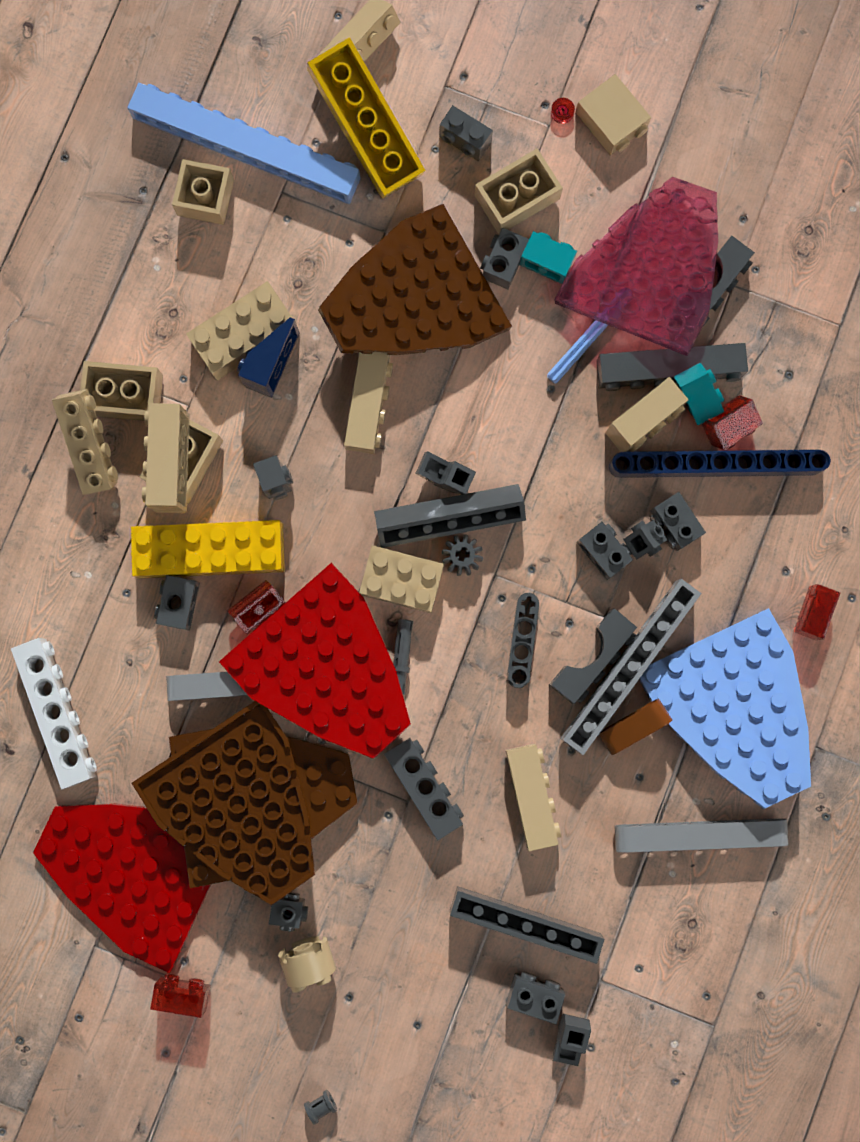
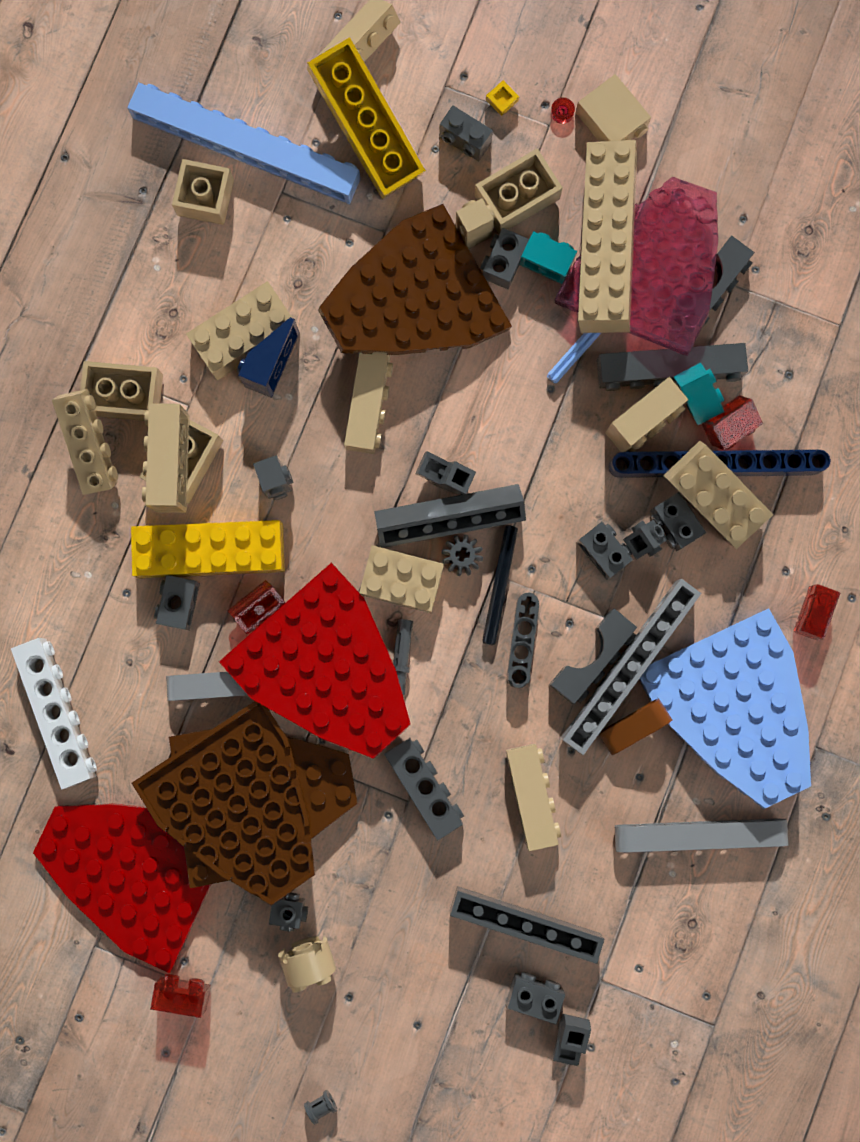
none -> tan brick [456,198,495,249]
none -> black axle [482,525,518,645]
none -> yellow plate [485,80,519,116]
none -> tan brick [578,140,637,333]
none -> tan brick [663,441,773,549]

